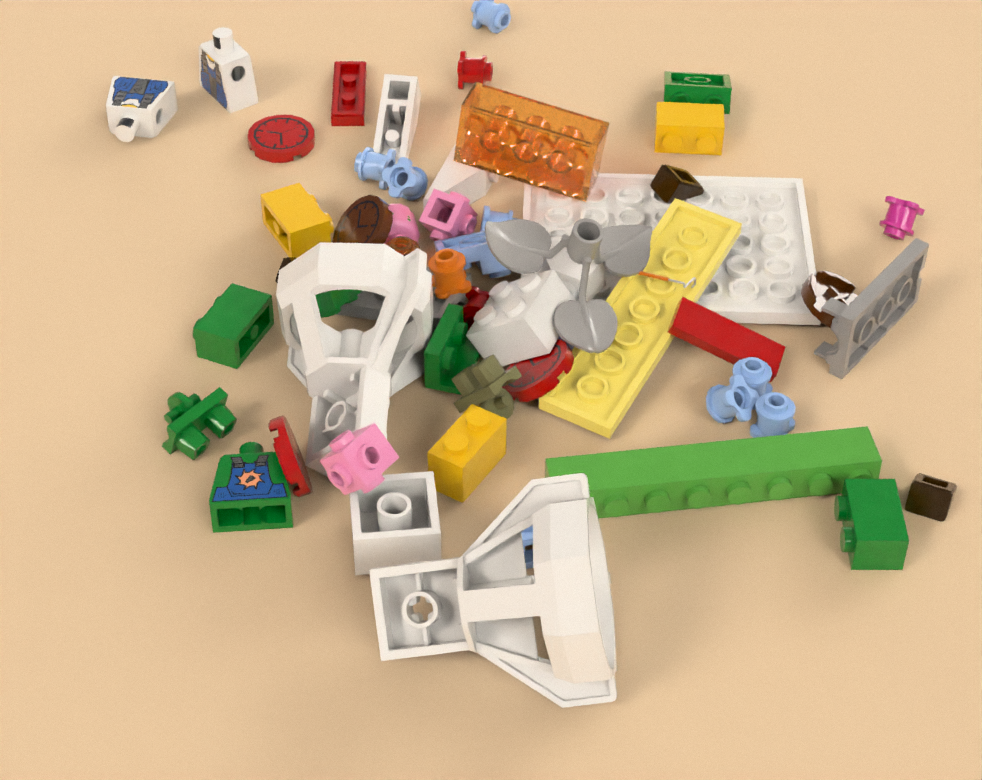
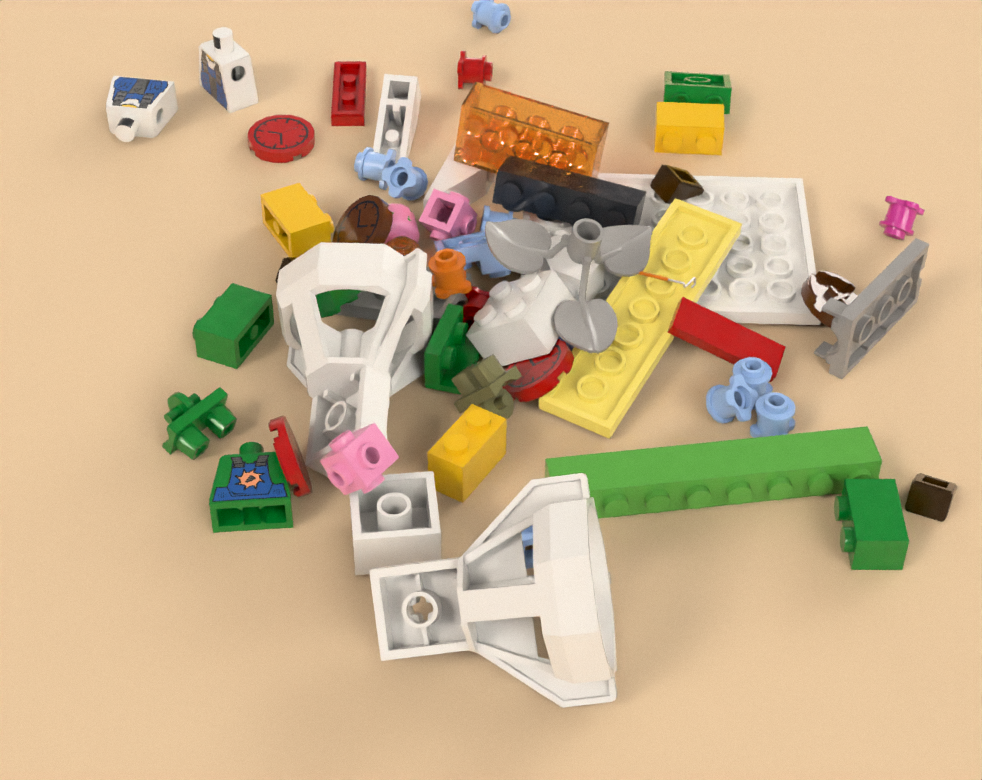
none -> black brick [492,155,647,228]

